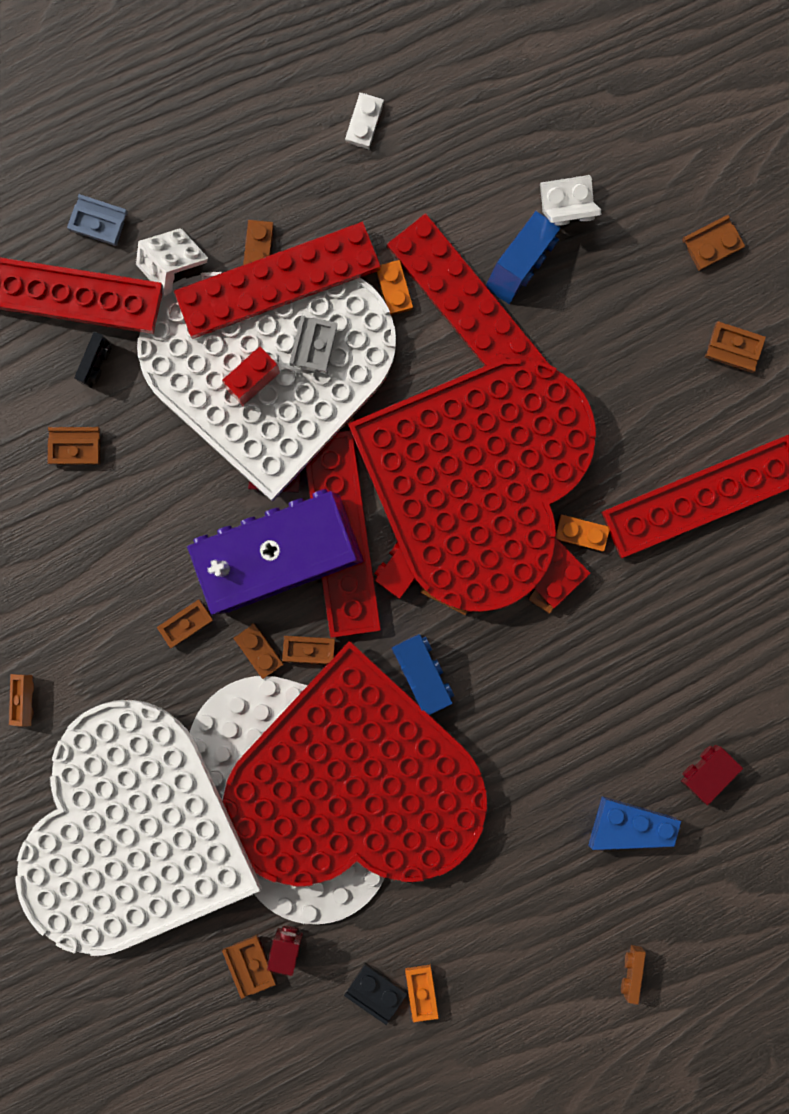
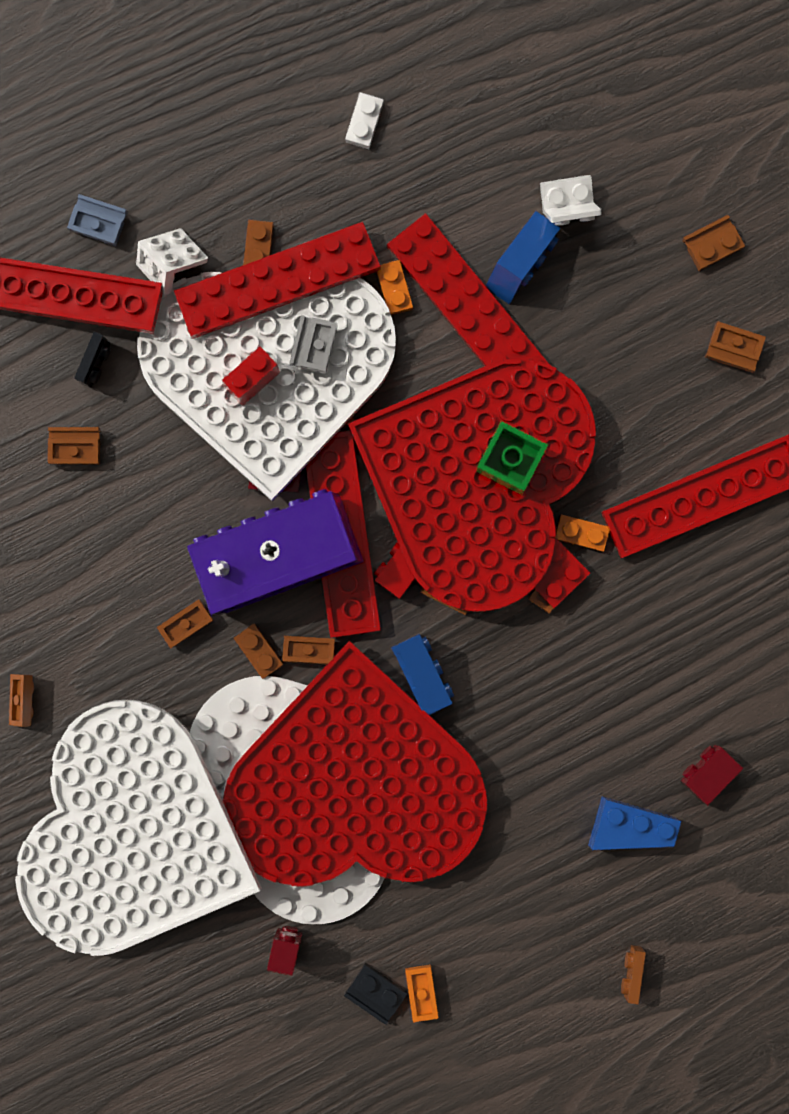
dark orange plate [222,934,277,999] -> none
none -> green brick [476,421,548,495]

